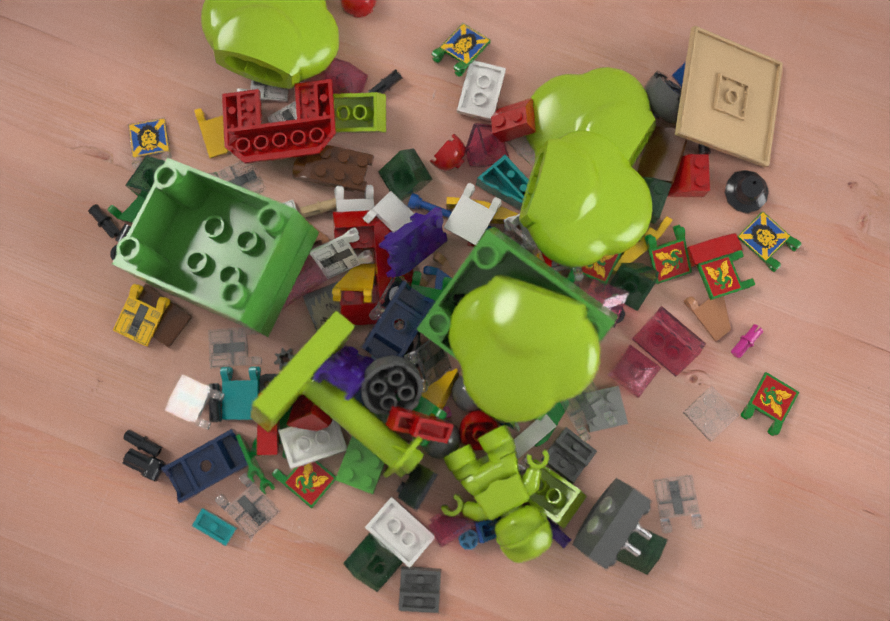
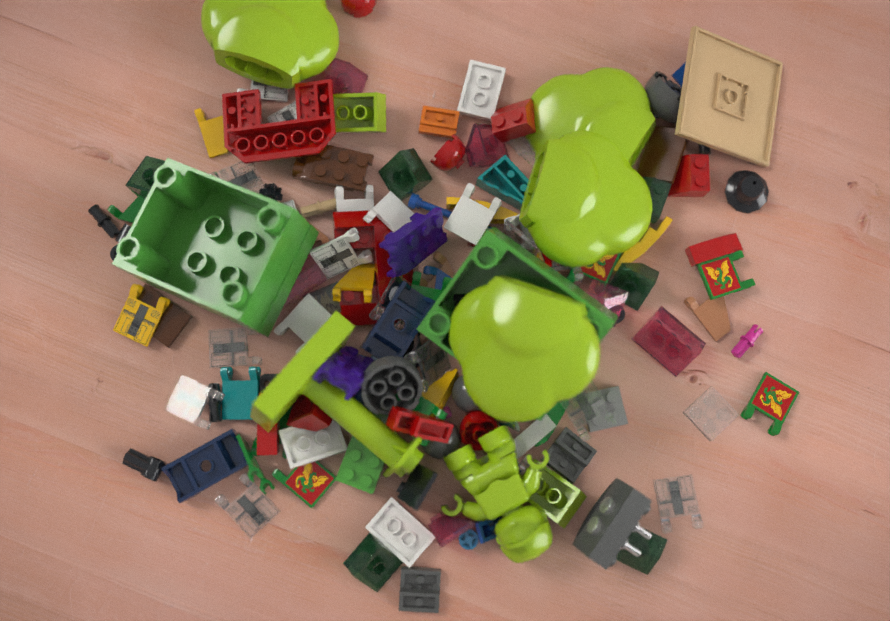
black axle [123,429,163,458] -> none
flag [128,118,172,172] -> none
teal plate [192,508,237,546] -> none
dark grey gear [274,348,296,371] -> none
black axle [368,69,403,94] -> none
flag [431,23,491,77] -> none
dark purple axle [546,516,572,549] -> none
clear pink slope [607,344,661,398] -> none
flag [644,225,692,284] -> none
flag [737,211,802,272] -> none
none -> black gear [259,183,283,201]
none -> white flag [274,293,332,354]
none -> orange plate [419,105,460,139]

